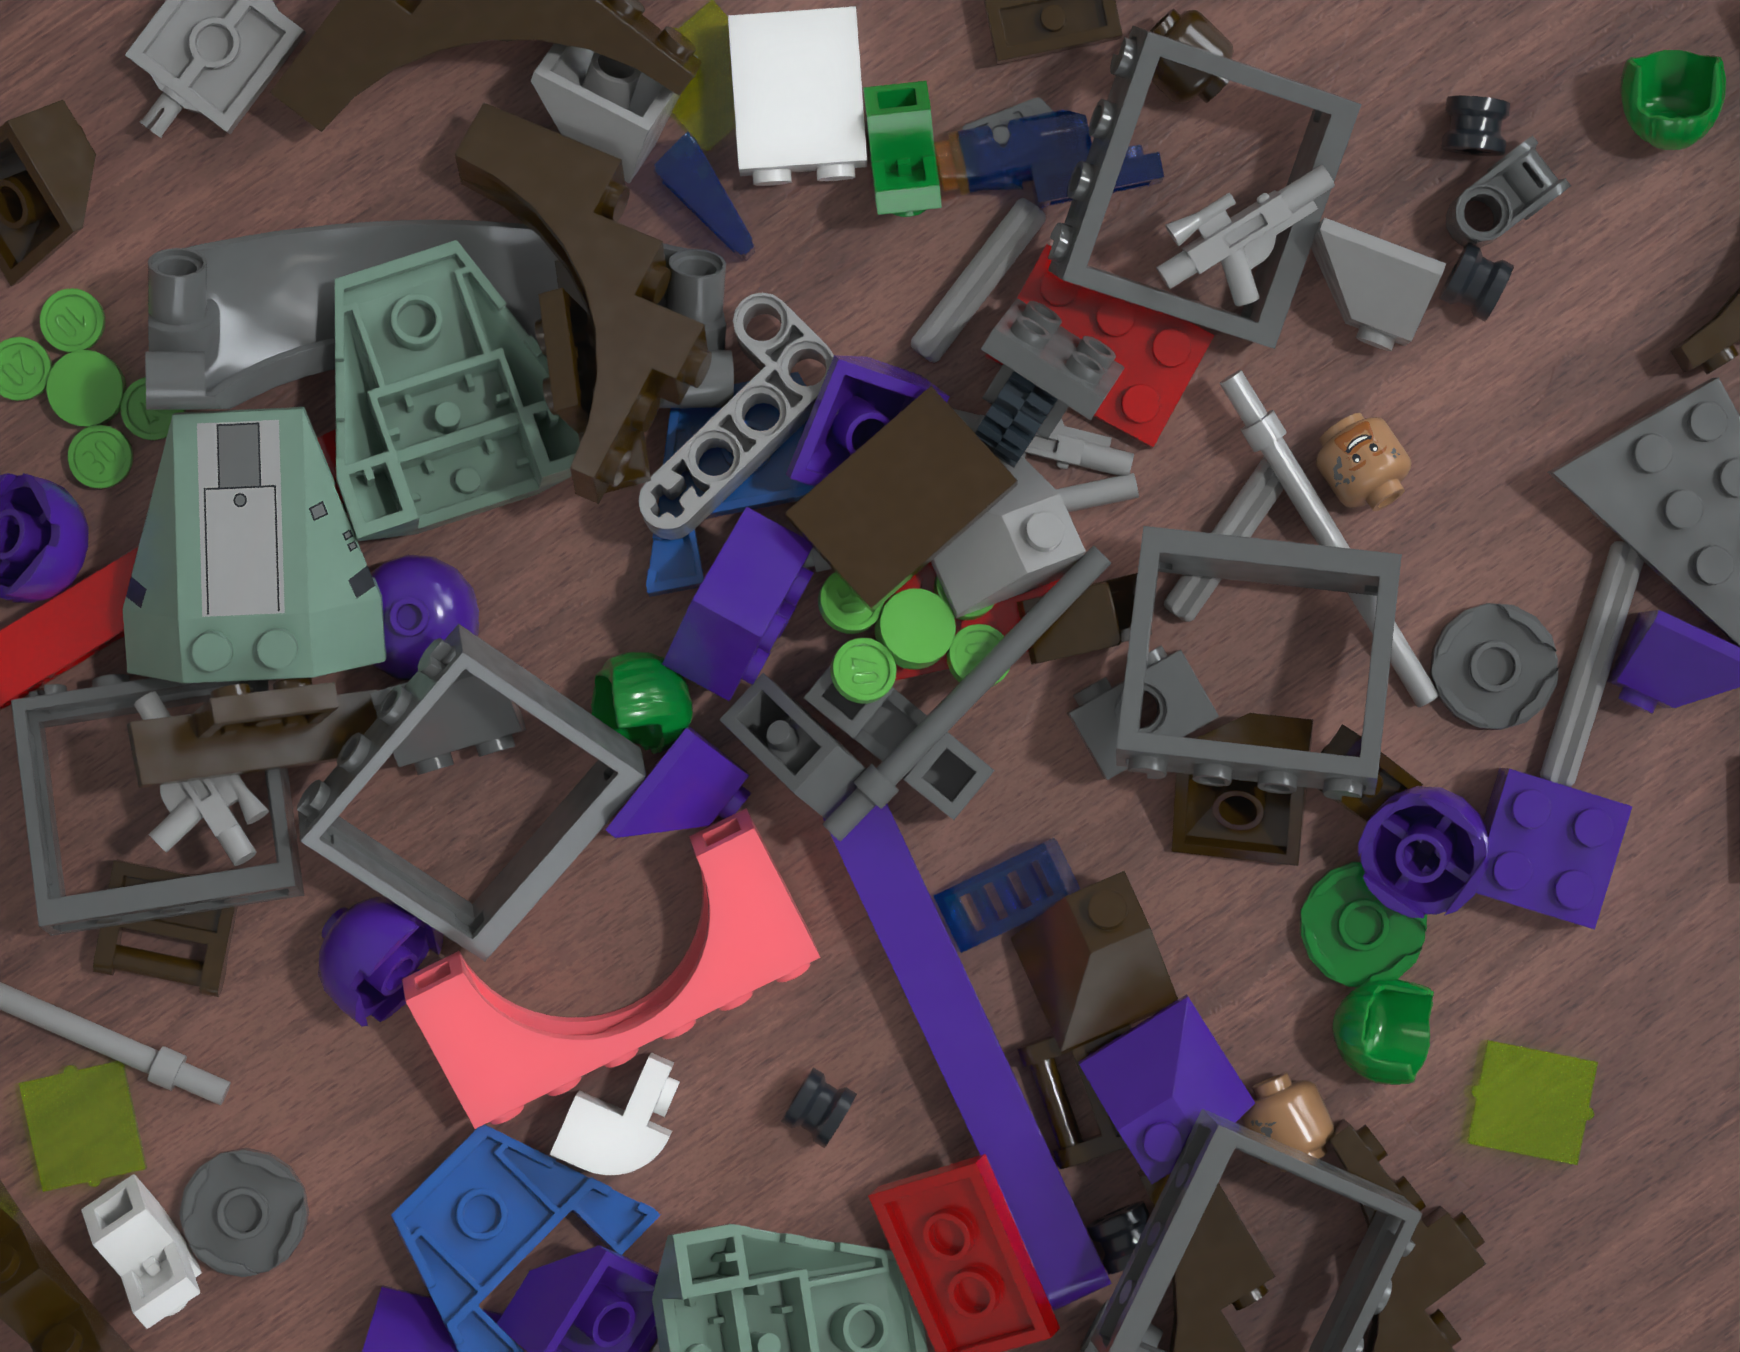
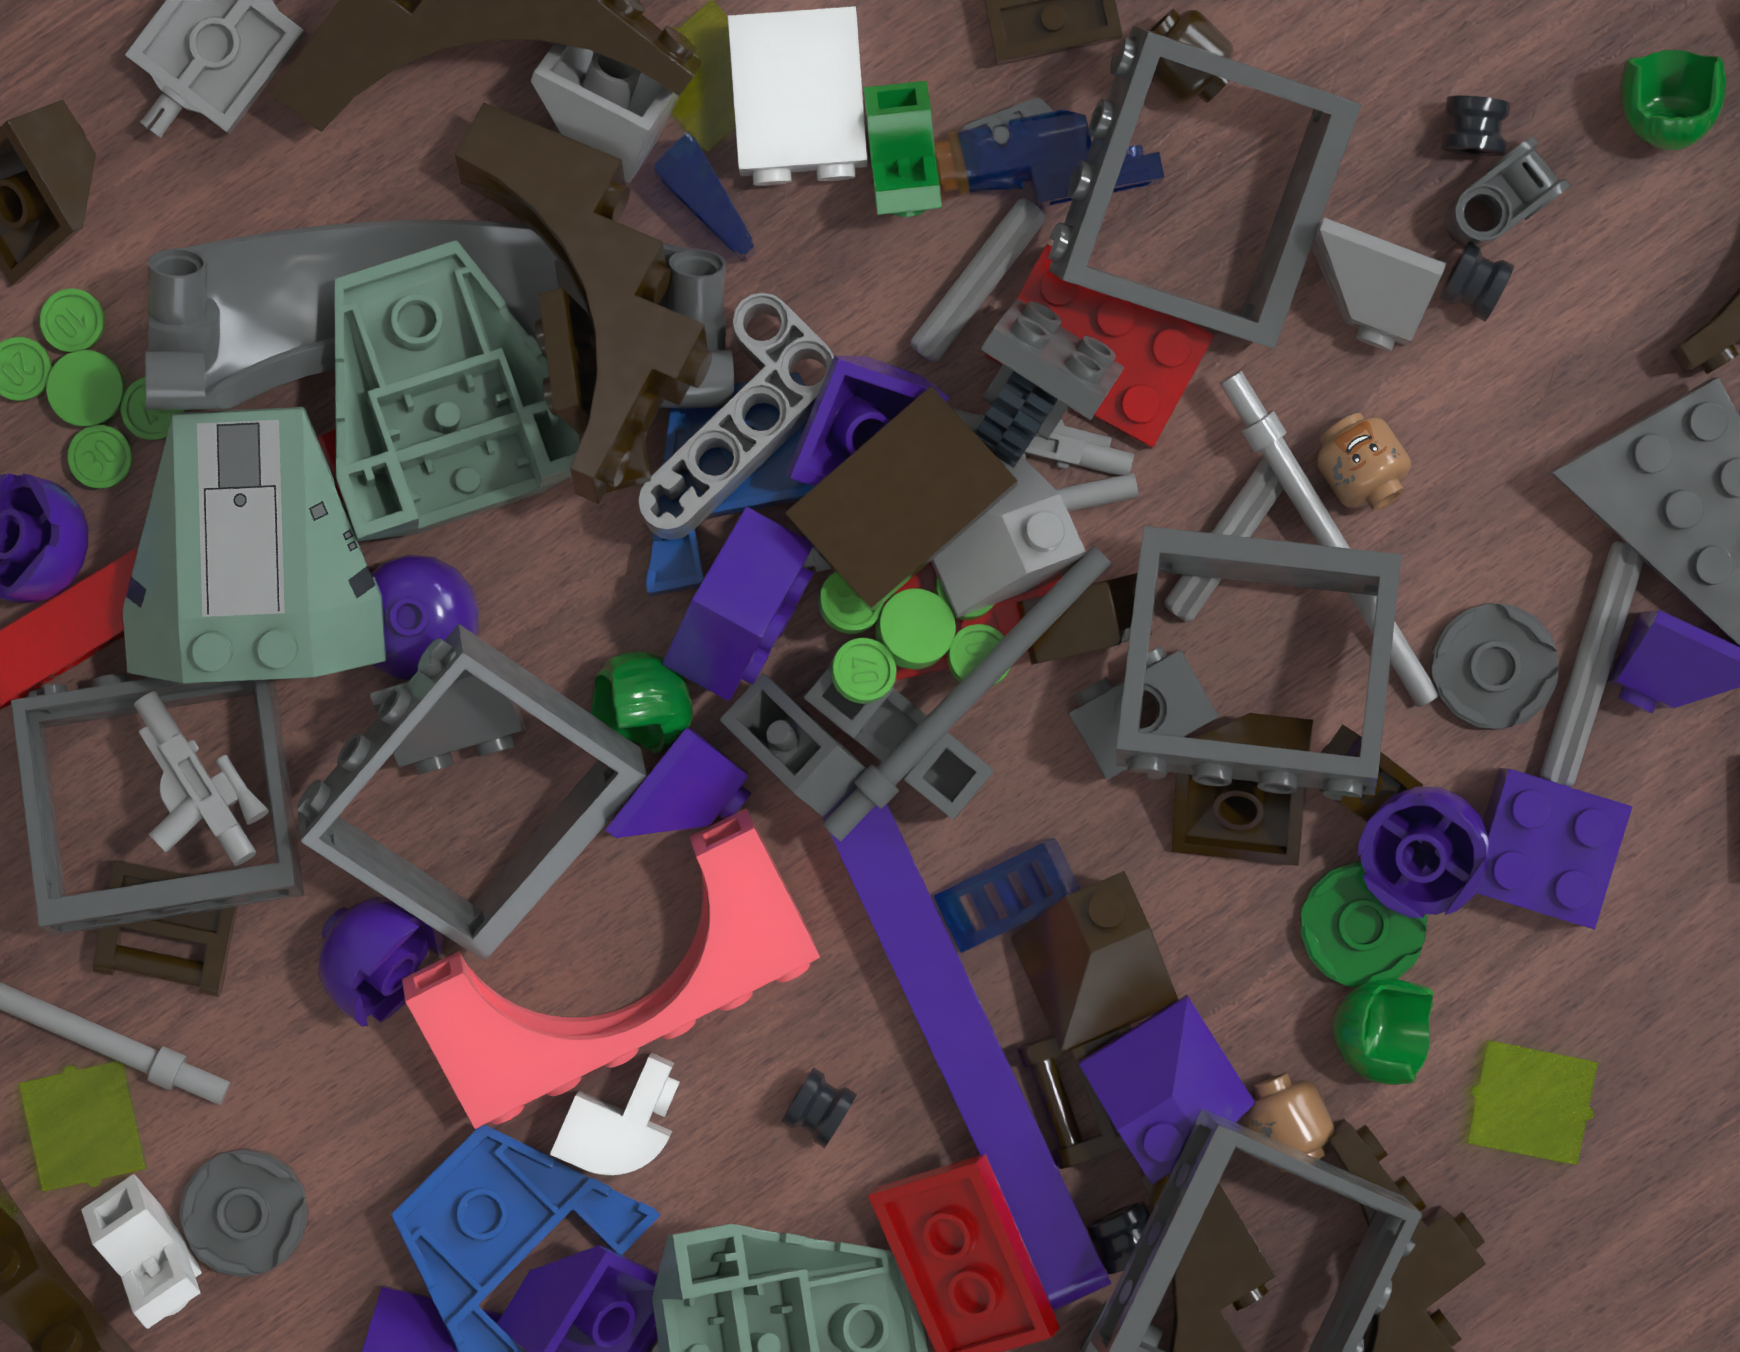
dark brown bracket [127,678,377,788] -> none
light grey piece [1156,164,1335,306] -> none

